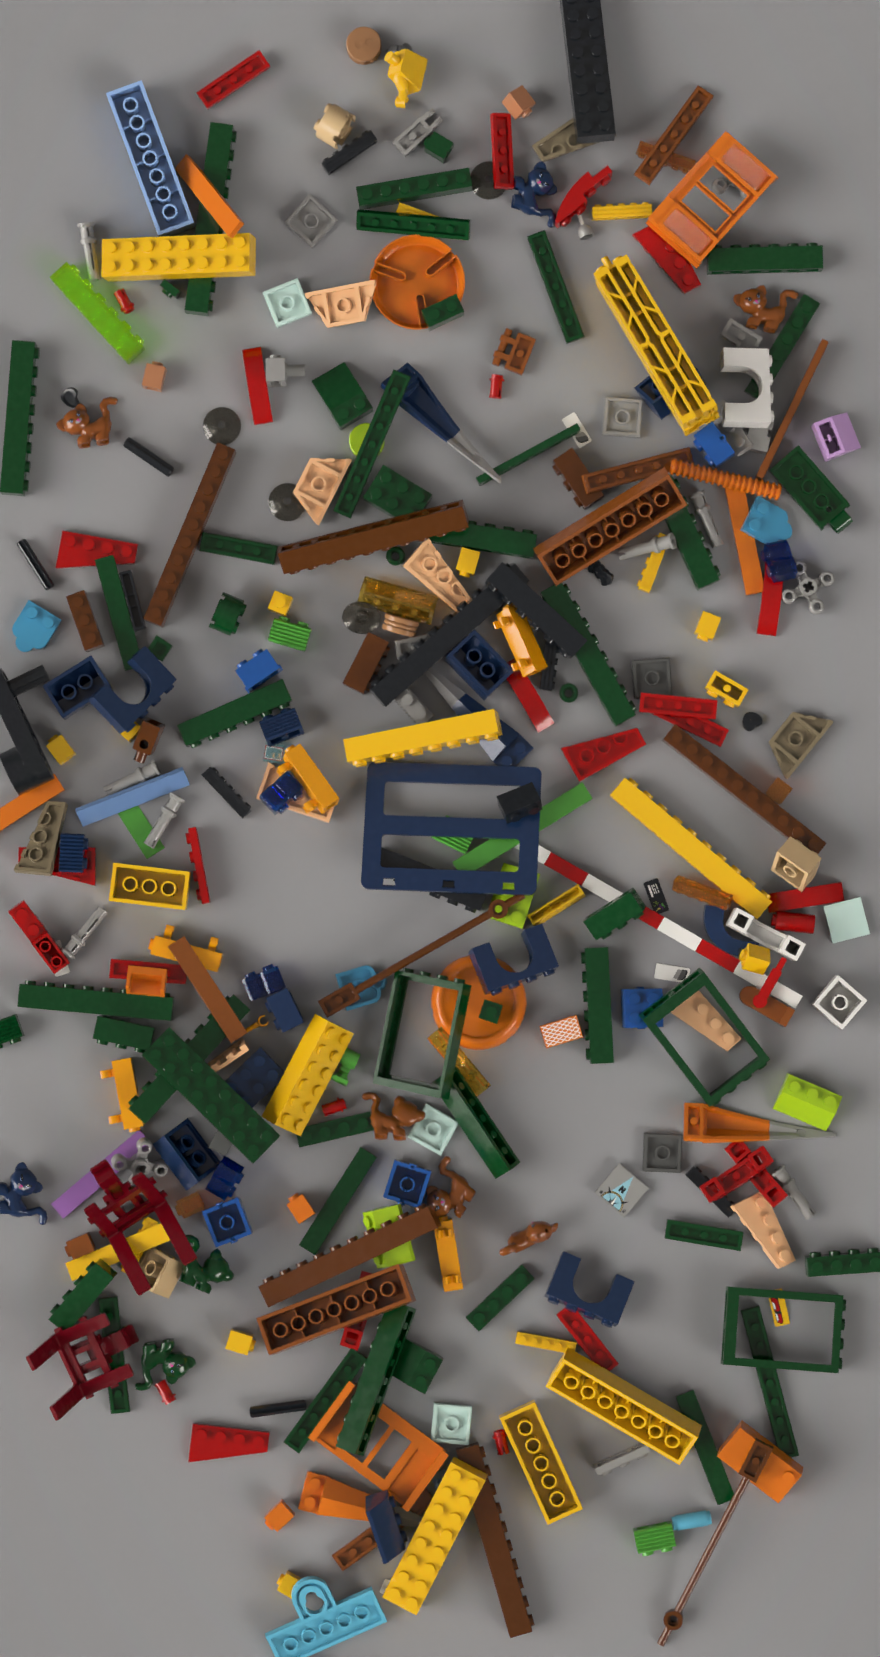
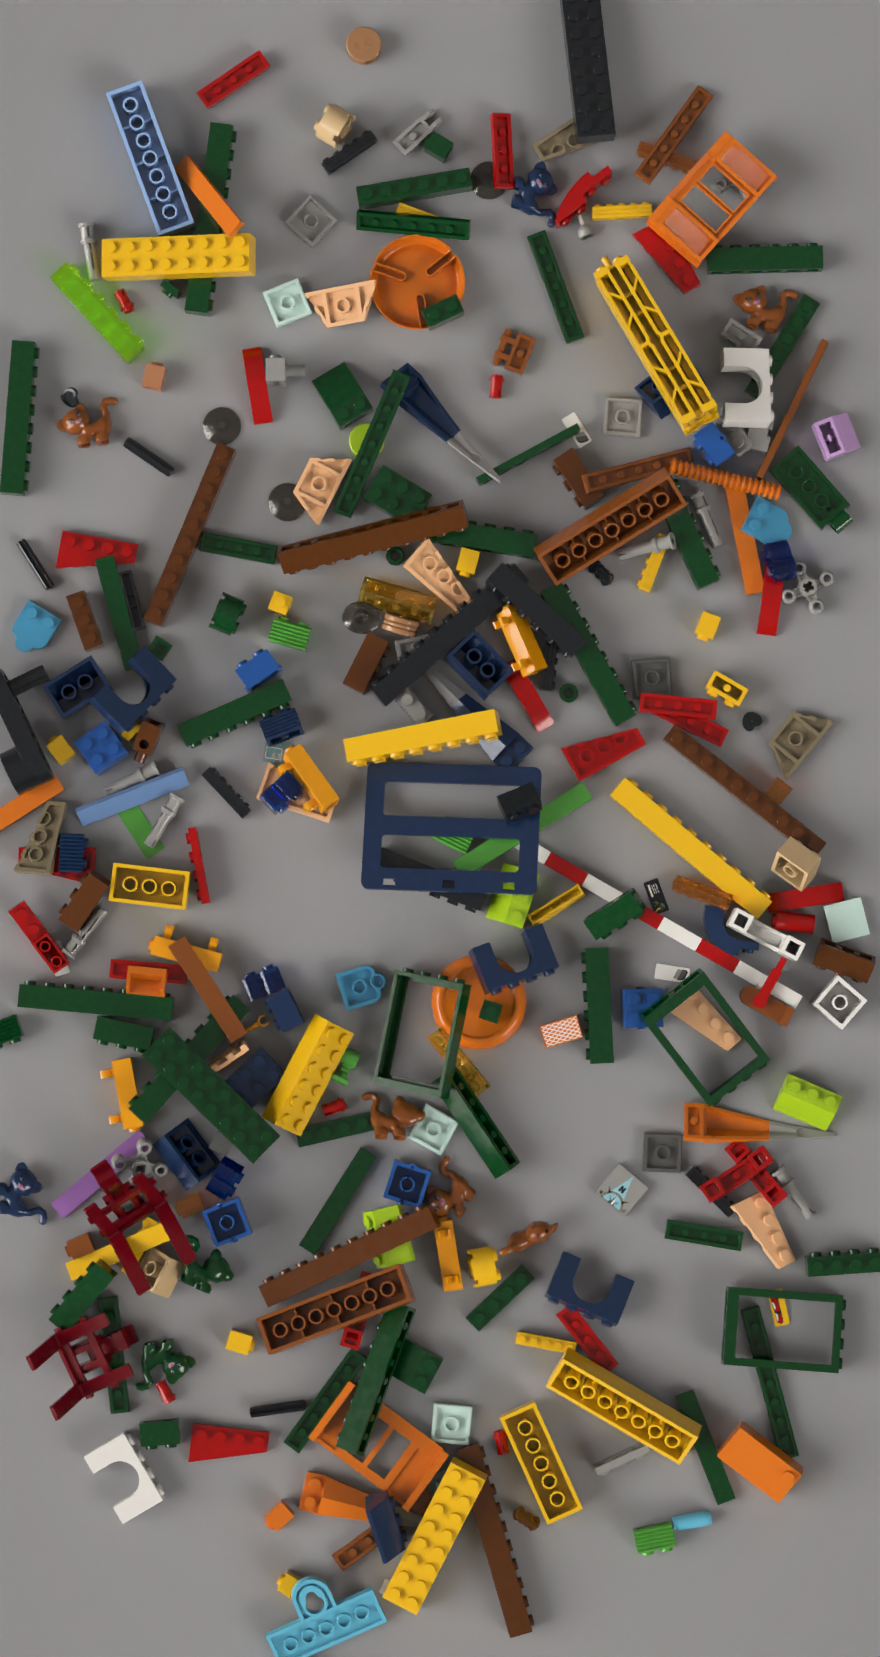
orange brick [286,1192,316,1224] -> none
reddish brown bar [318,895,525,1018] -> none
yellow torso [384,43,428,108] -> none
nougat brick [502,85,536,120] -> none
reddish brown bar [657,1438,774,1647] -> none
yellow brick [739,943,771,975] -> none
none -> reddish brown brick [58,869,111,932]
none -> blue brick [74,720,130,776]
none -> white arch [84,1431,165,1524]
none -> dark green brick [139,1418,181,1450]
none -> yellow brick [466,1245,501,1288]
none -> reddish brown piece [513,1506,540,1531]
none -> reddish brown brick [813,937,876,983]

